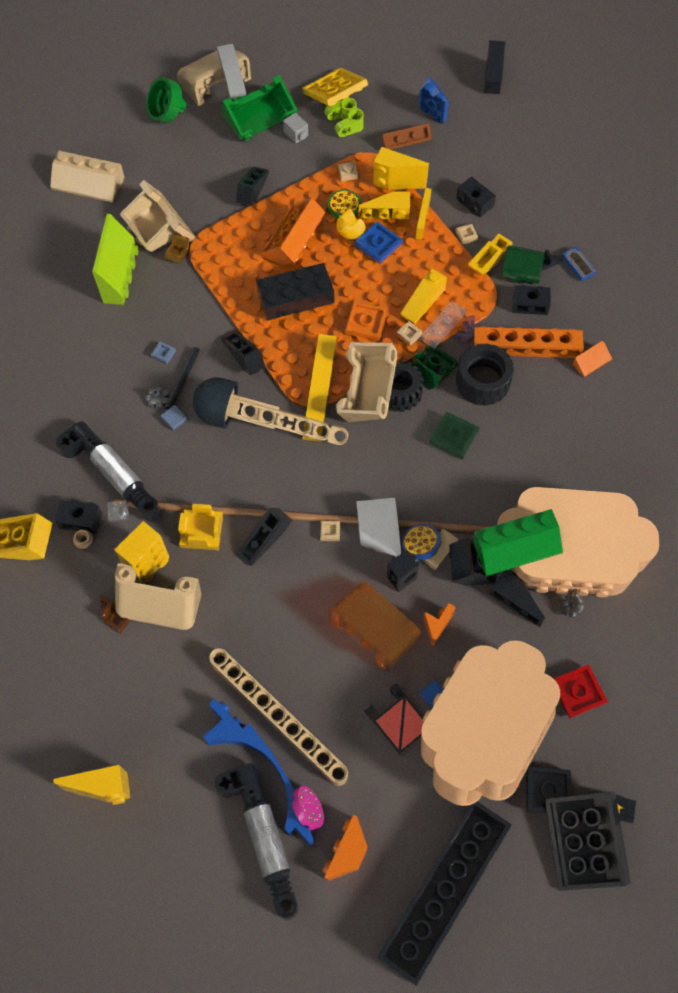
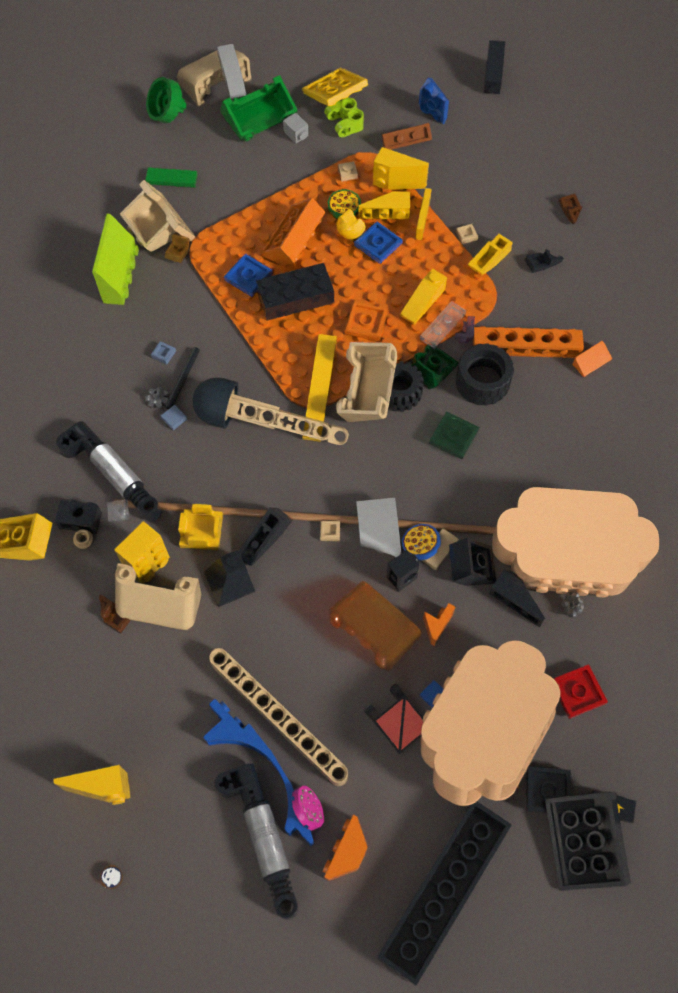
tan slope [50,151,125,203] -> none
black slope [221,330,266,375] -> none
black slope [236,166,269,207] -> none
tan plate [397,321,422,346] -> none
black brick [456,176,496,217] -> none
green slope [472,509,563,576] -> none
dark green slope [503,245,545,284] -> none
black brick [512,285,551,315] -> none
tile [562,246,596,281] -> none
none -> tile [100,865,123,889]
none -> green tile [145,167,198,188]
none -> black slope [204,550,255,607]
none -> blue tile [224,254,273,297]
none -> reddish brown slope [558,193,582,225]

